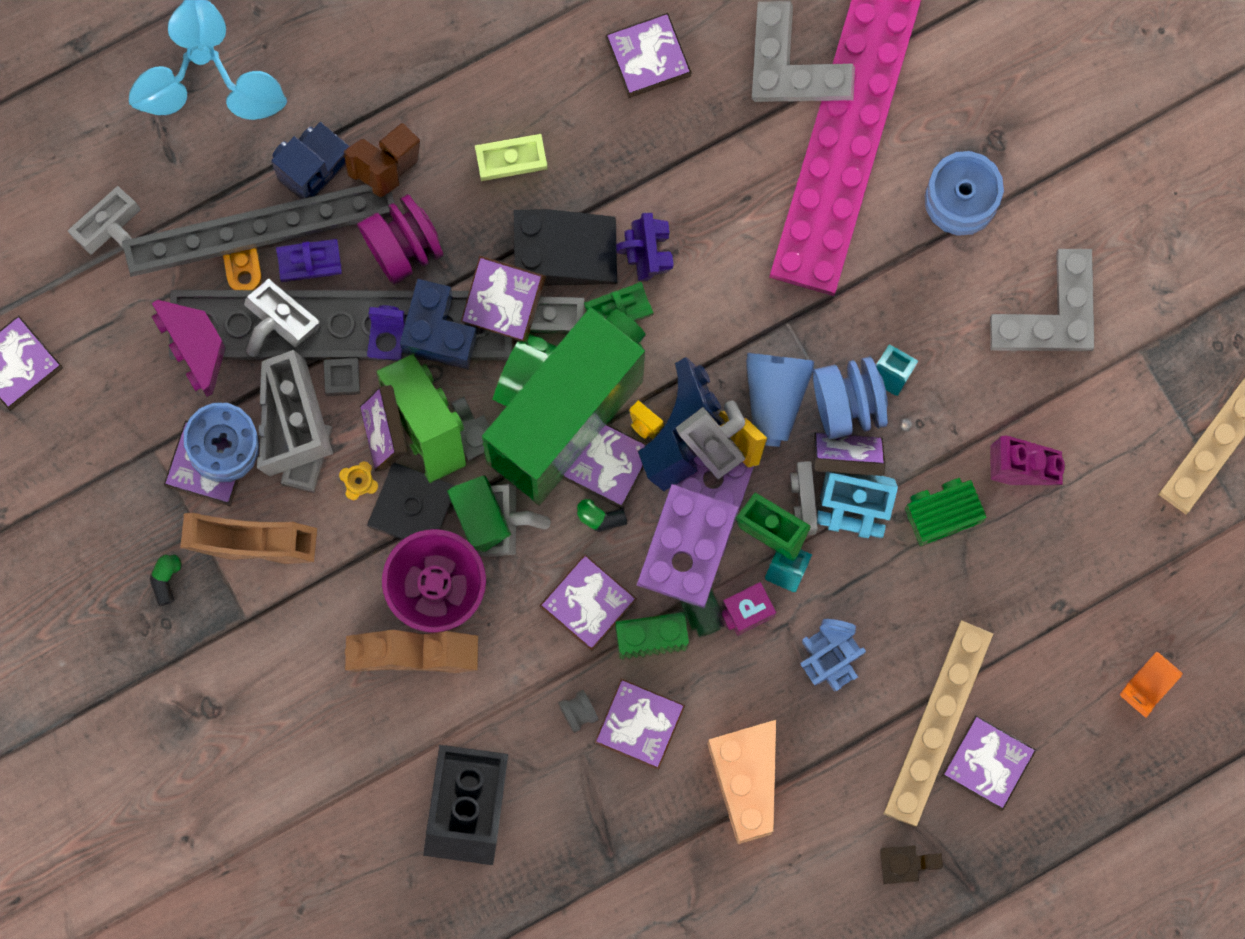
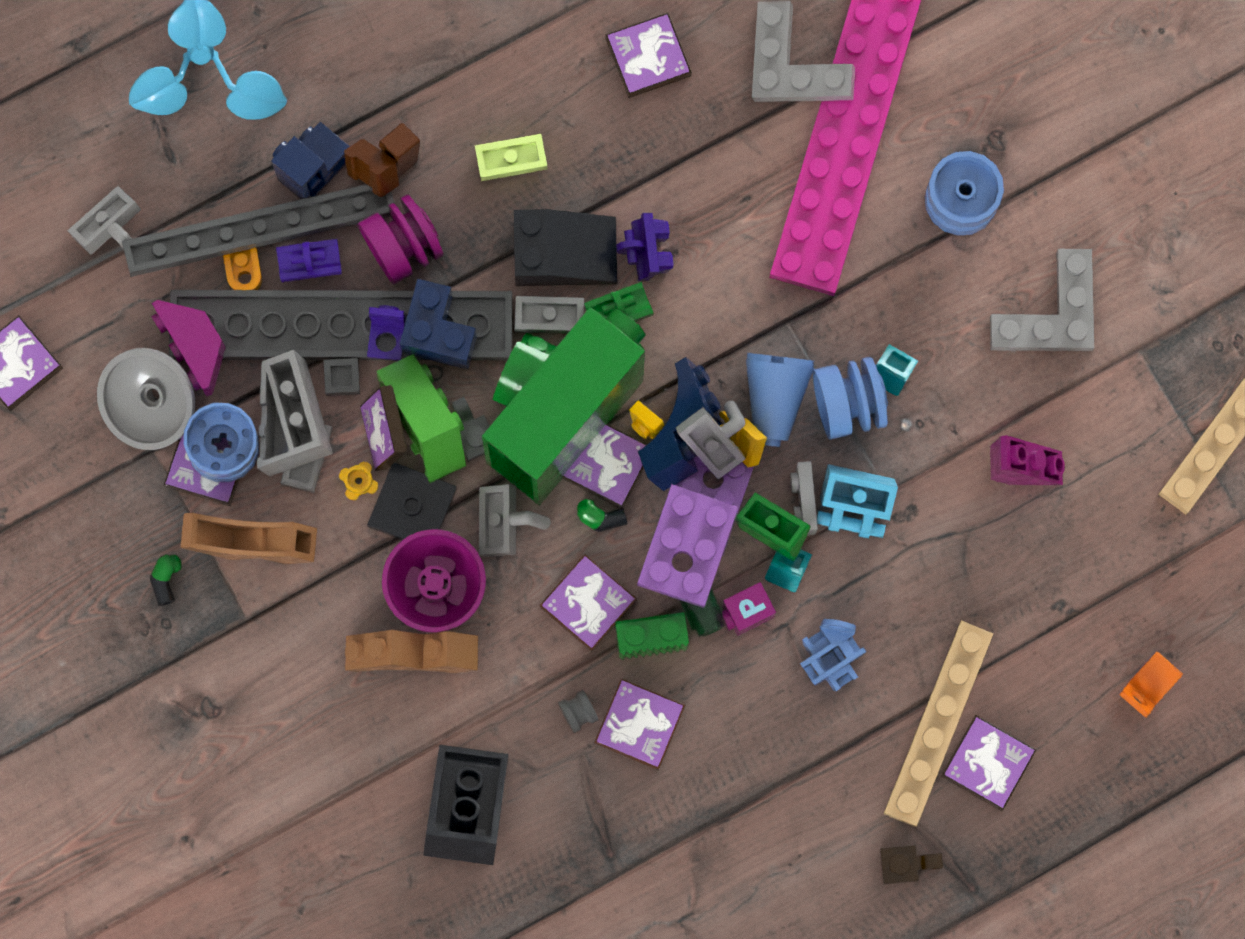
light grey plate [244,279,320,357] -> none
green slope [447,475,511,552] -> none
tile [461,256,546,342] -> none
light nougat wedge [707,720,776,844] -> none
tile [813,433,885,476] -> none
green brick [905,478,987,547] -> none
none -> light grey dish [97,348,195,450]

